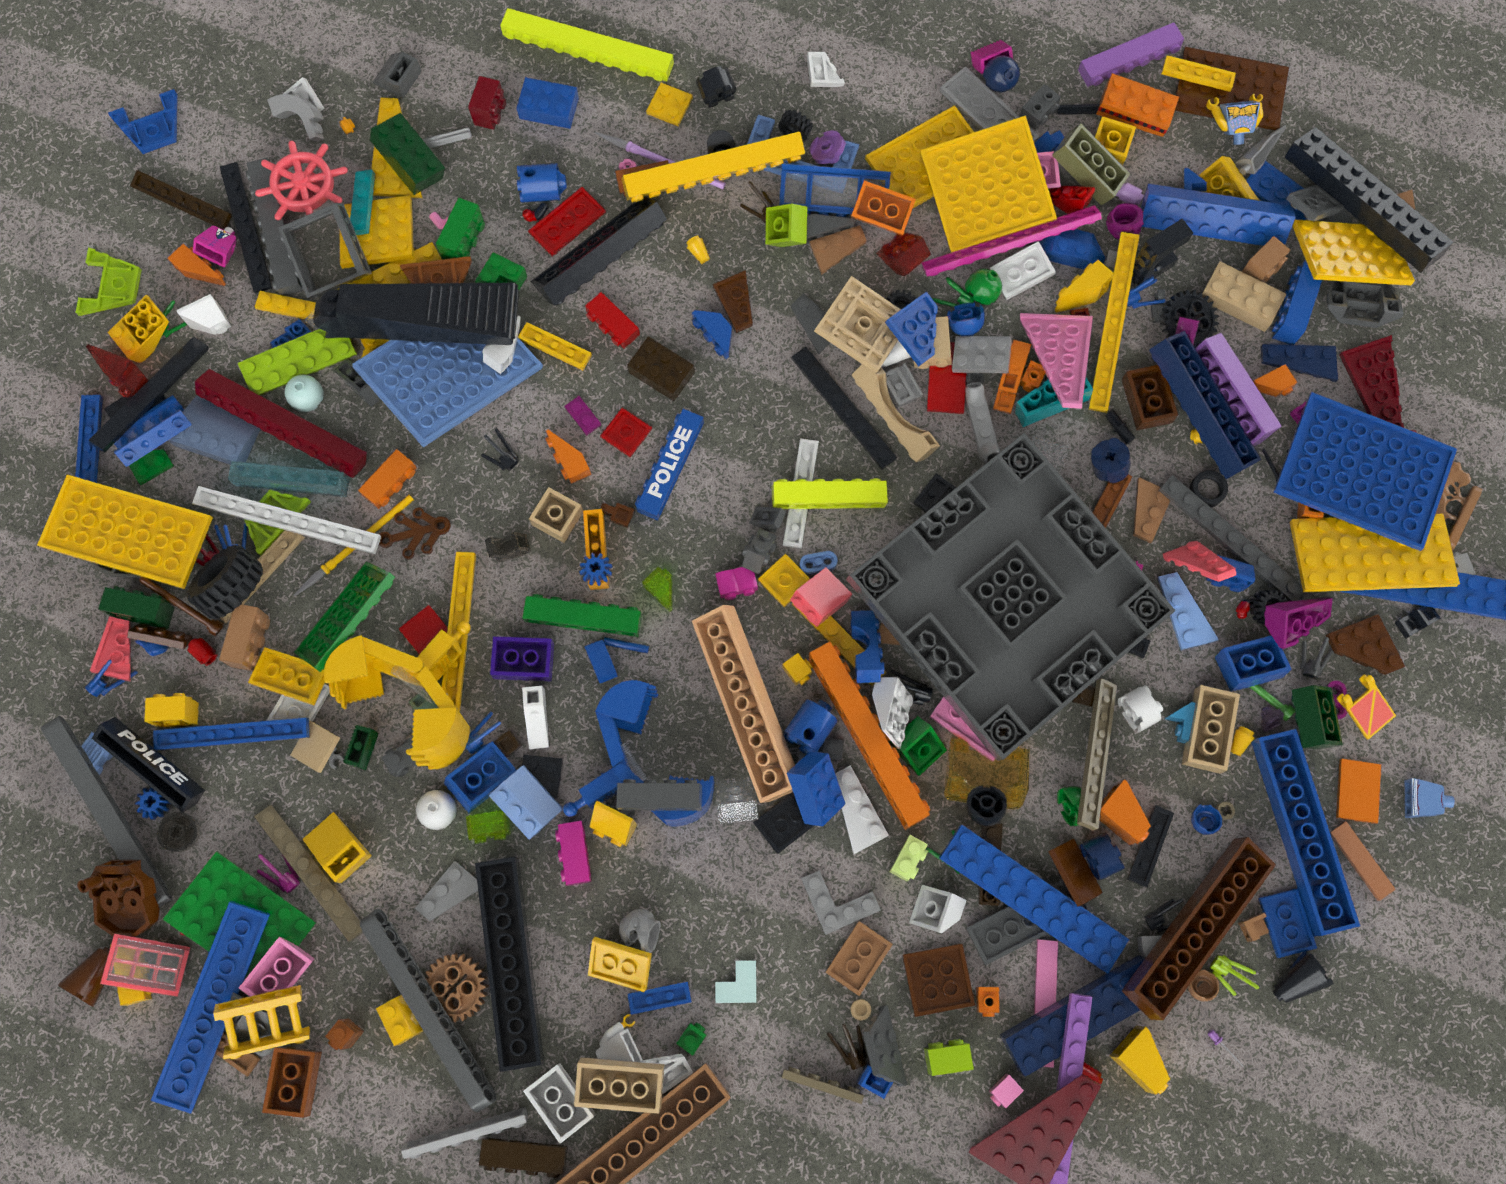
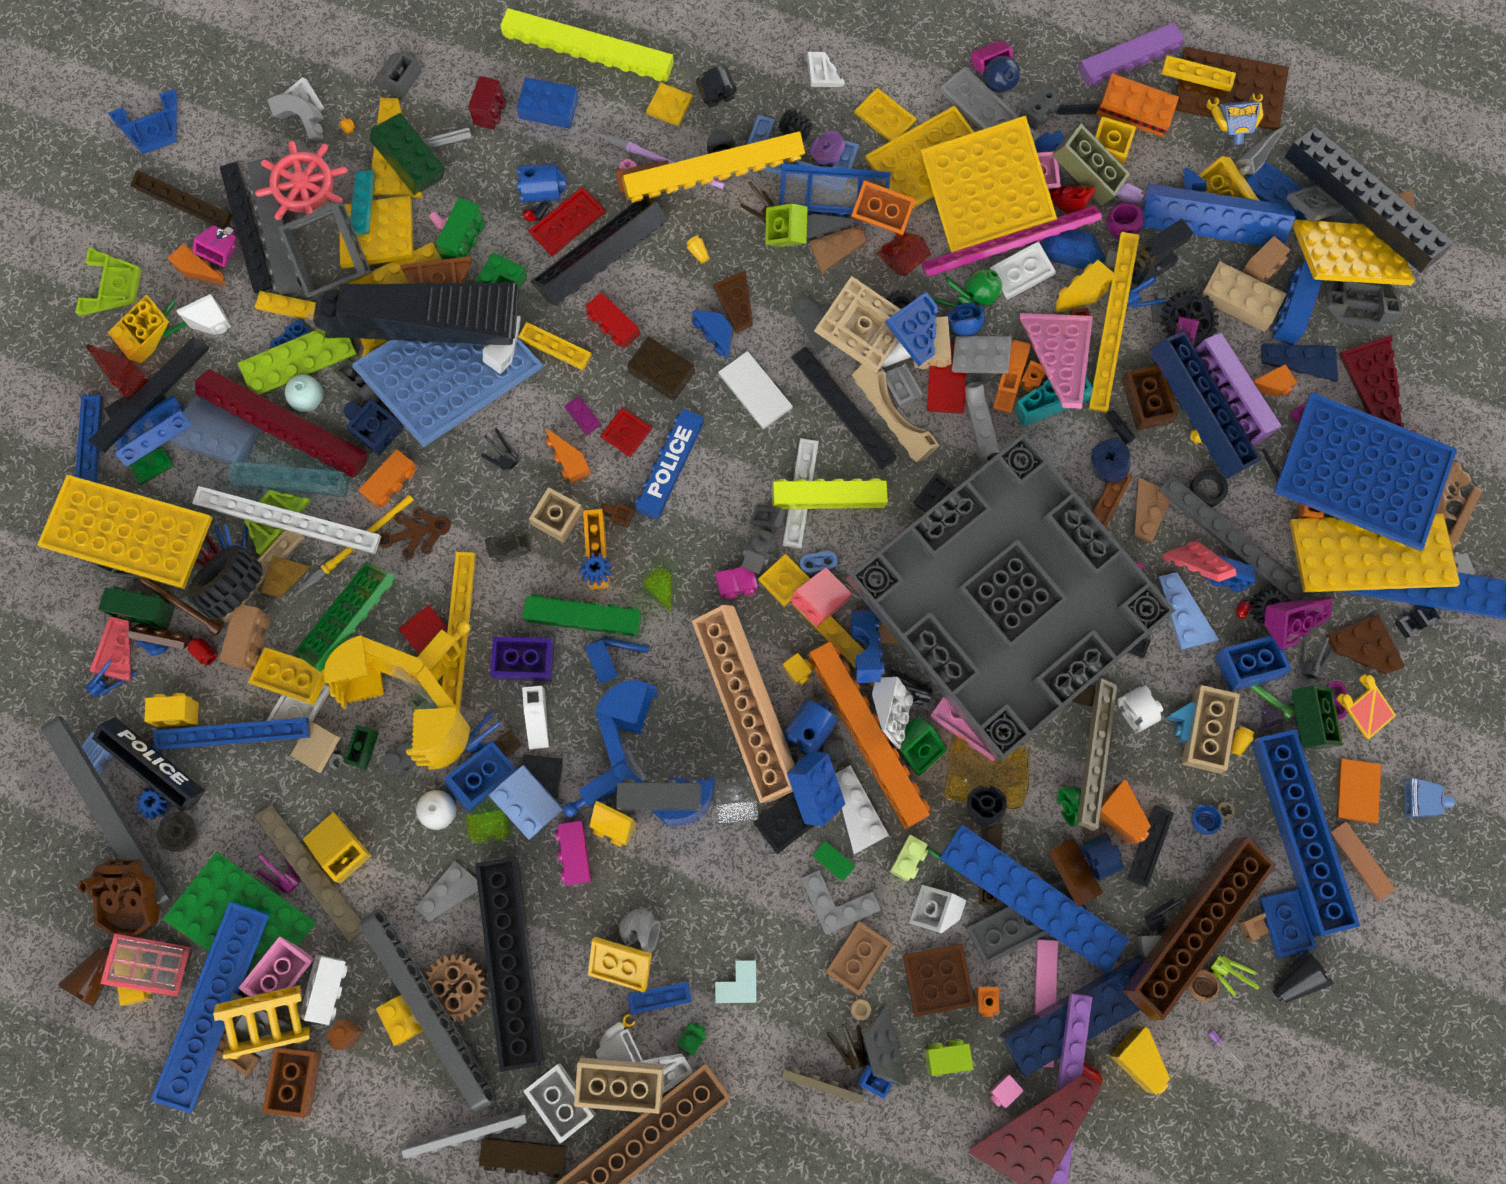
none -> pearl gold wing [261,556,310,598]
none -> white brick [299,954,347,1025]
none -> dark blue brick [344,399,404,456]
none -> white tile [718,351,793,429]
none -> green tile [812,841,855,882]
none -> yellow tile [854,88,917,142]

